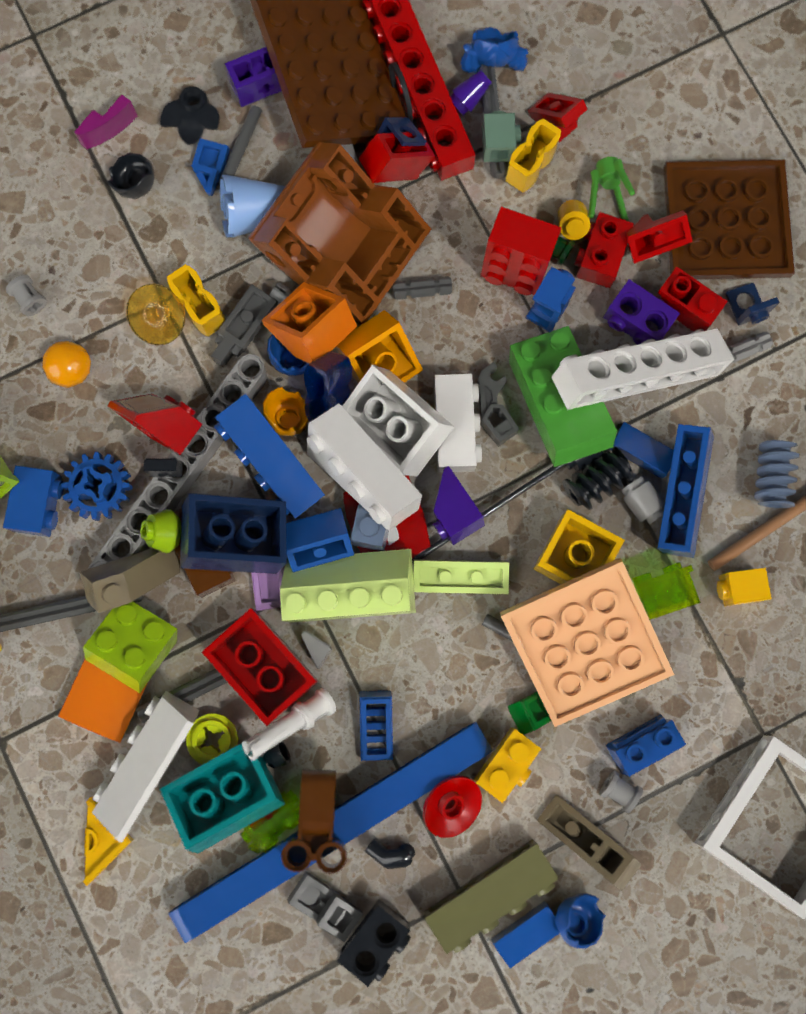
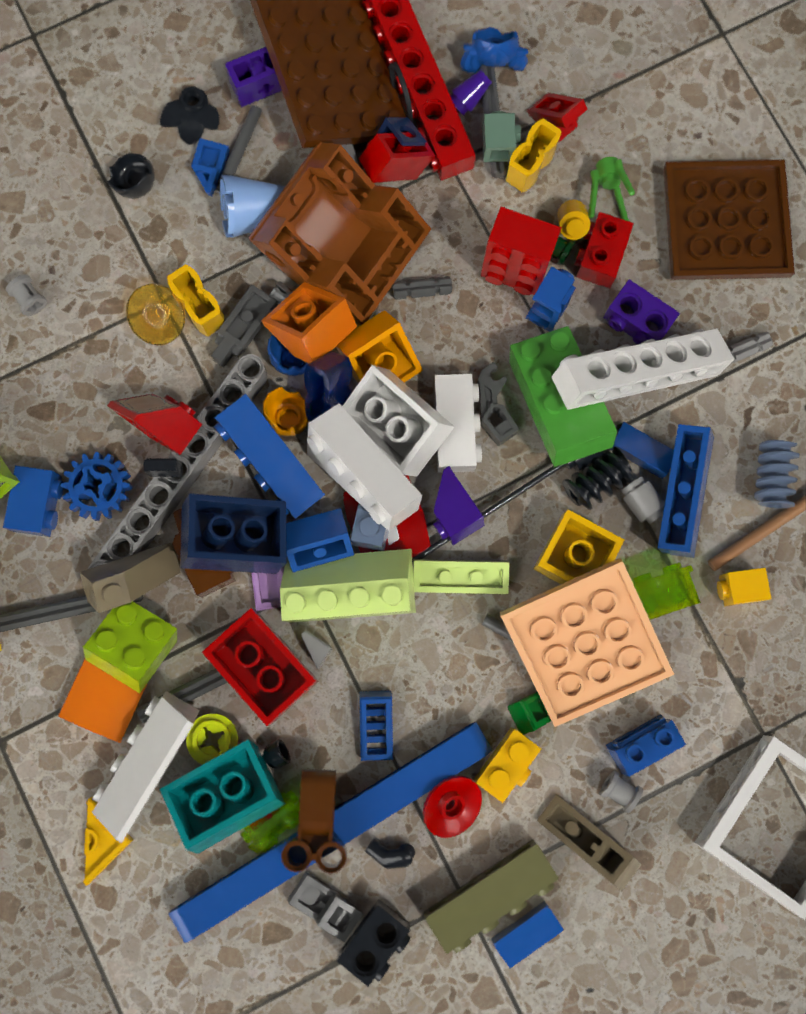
light orange hair [42,341,91,388] -> none
magenta slope [74,94,138,149] -> none
lime cone [140,509,181,553] -> none
white pin [242,688,336,760] -> none
blue hair [555,893,605,949] -> none
red slope [626,210,693,264] -> none
red slope [658,267,728,332] -> none
dark blue bracket [725,283,779,326] -> none

